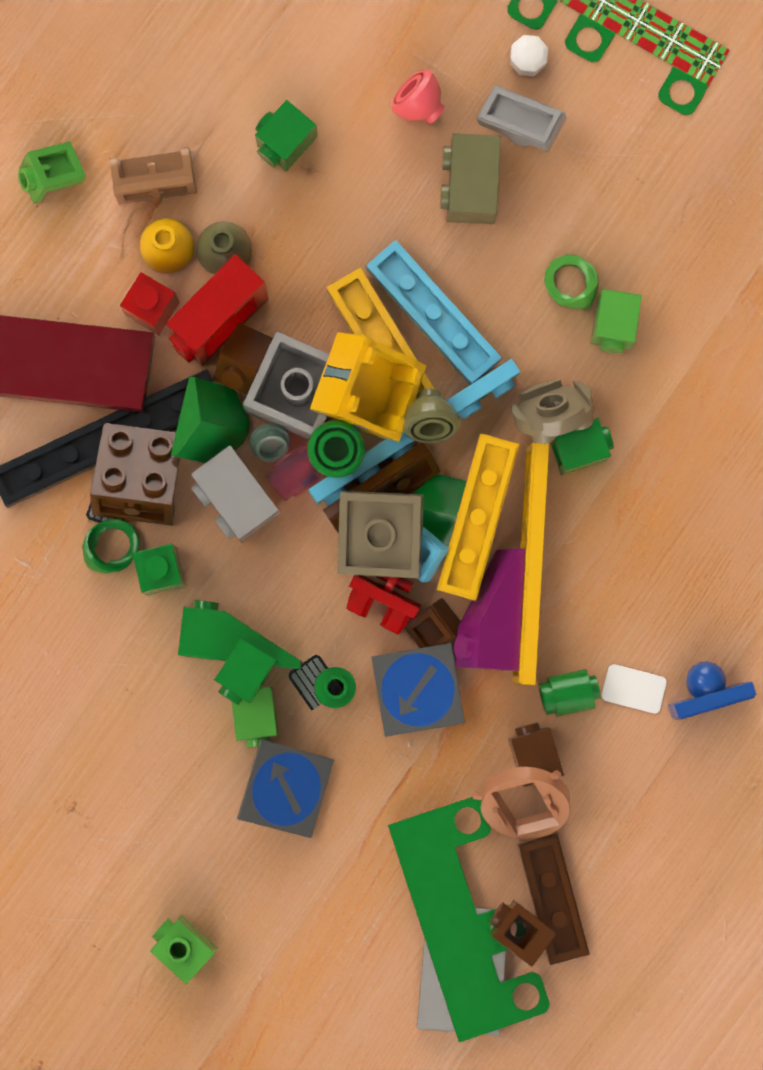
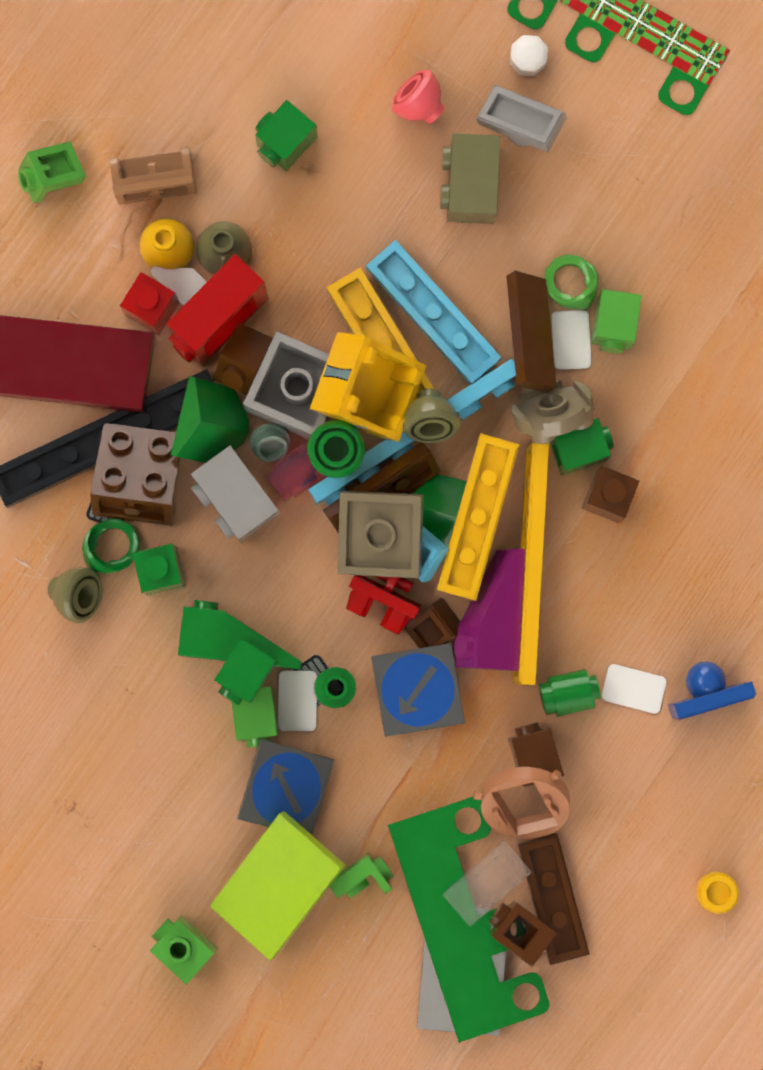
none -> olive brick [48,567,103,624]
none -> white sticker [151,266,207,305]
none -> lime tile [210,811,346,961]
none -> white sticker [278,671,317,731]
none -> bright green bracket [330,853,394,899]
none -> clear tile [442,840,531,927]
none -> reddish brown tile [506,270,557,393]
none -> white sticker [551,310,592,370]
none -> reddish brown brick [582,466,640,523]
none -> yellow tile [696,871,739,914]

